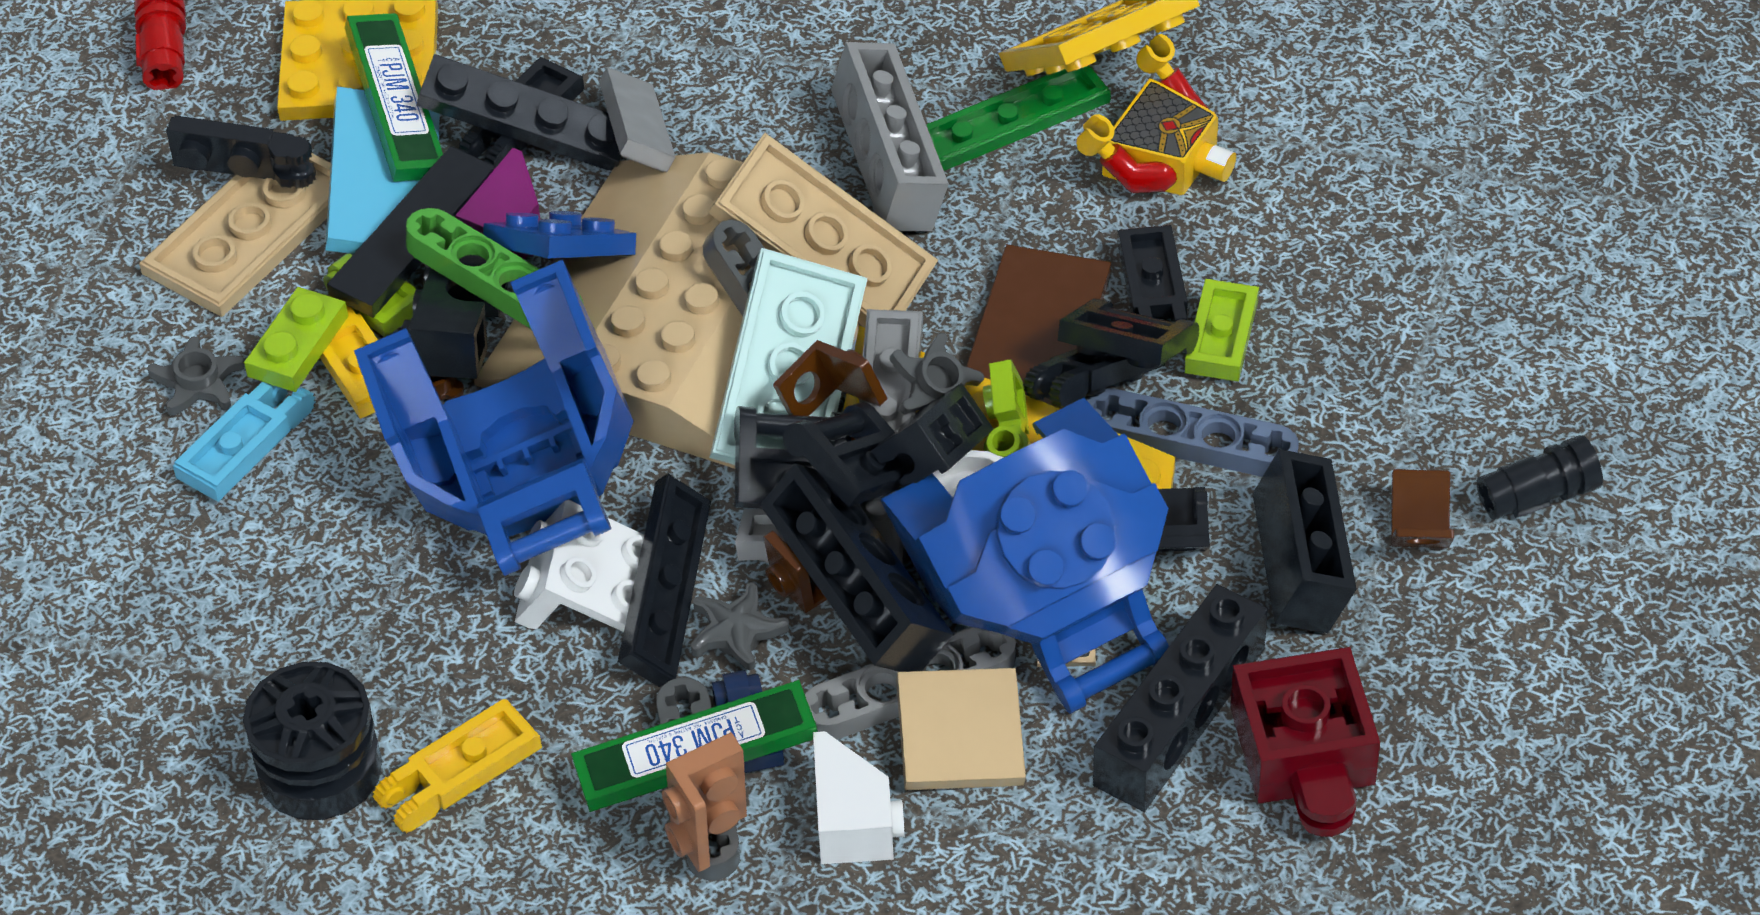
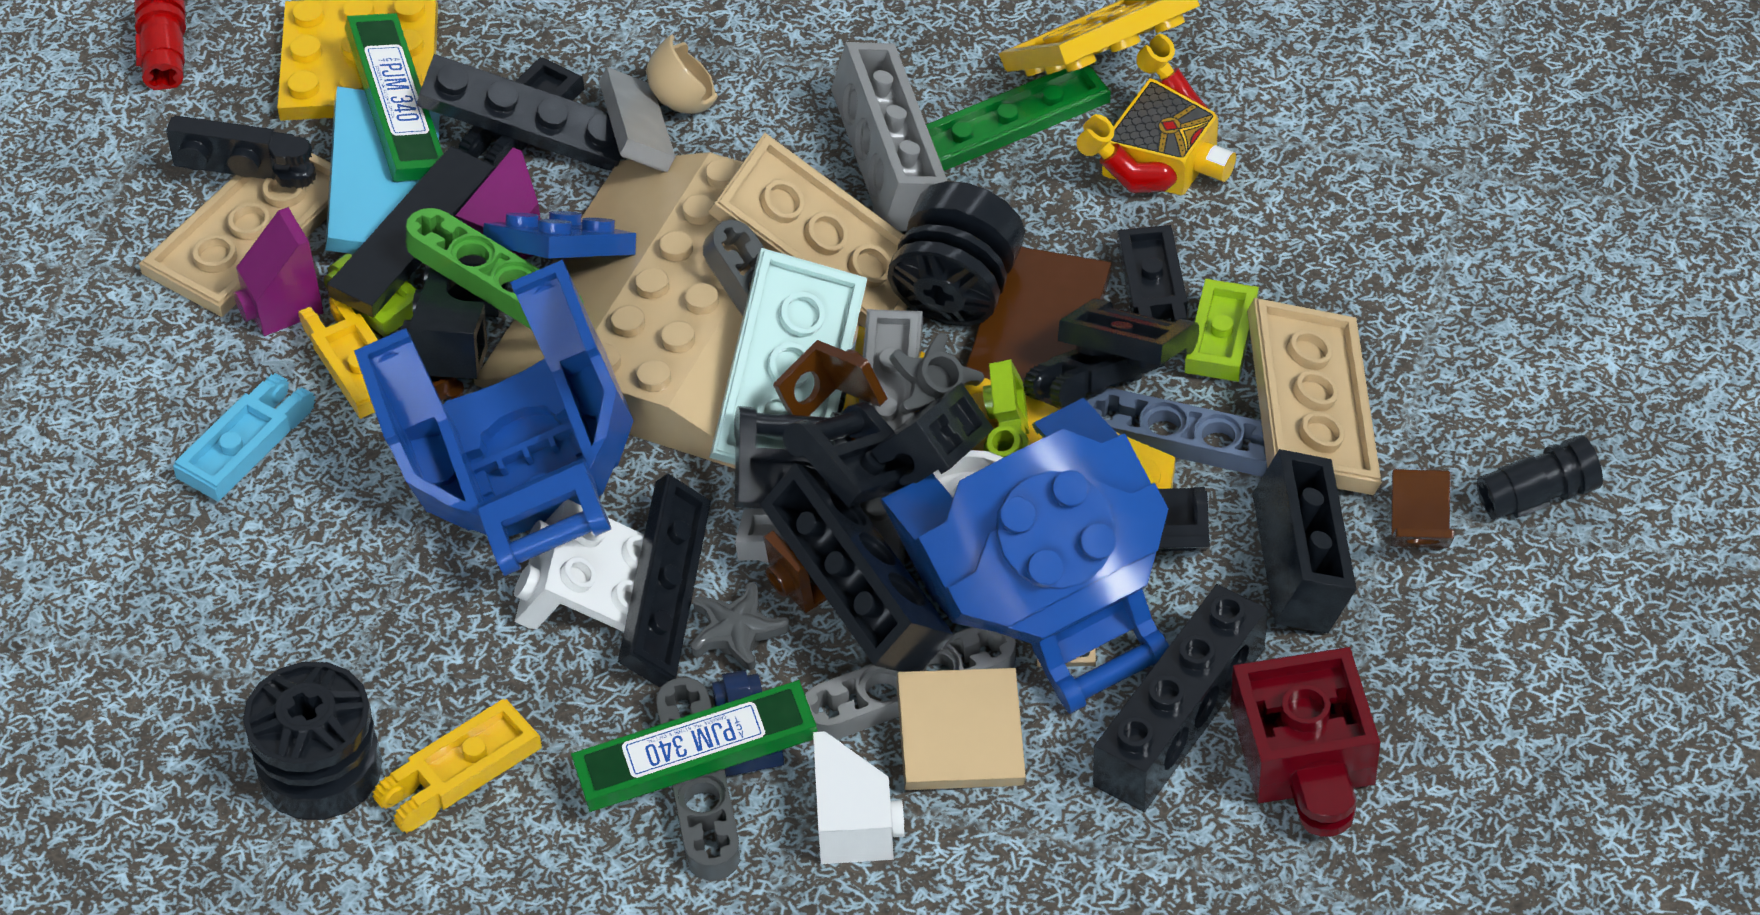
dark grey animal [148,336,245,416] -> none
lime plate [244,287,348,392] -> none
nougat bracket [662,732,747,872] -> none
none -> magenta slope [234,207,324,336]
none -> tan hair [646,34,718,114]
none -> black wheel [887,181,1025,326]
none -> tan tile [1247,298,1382,495]

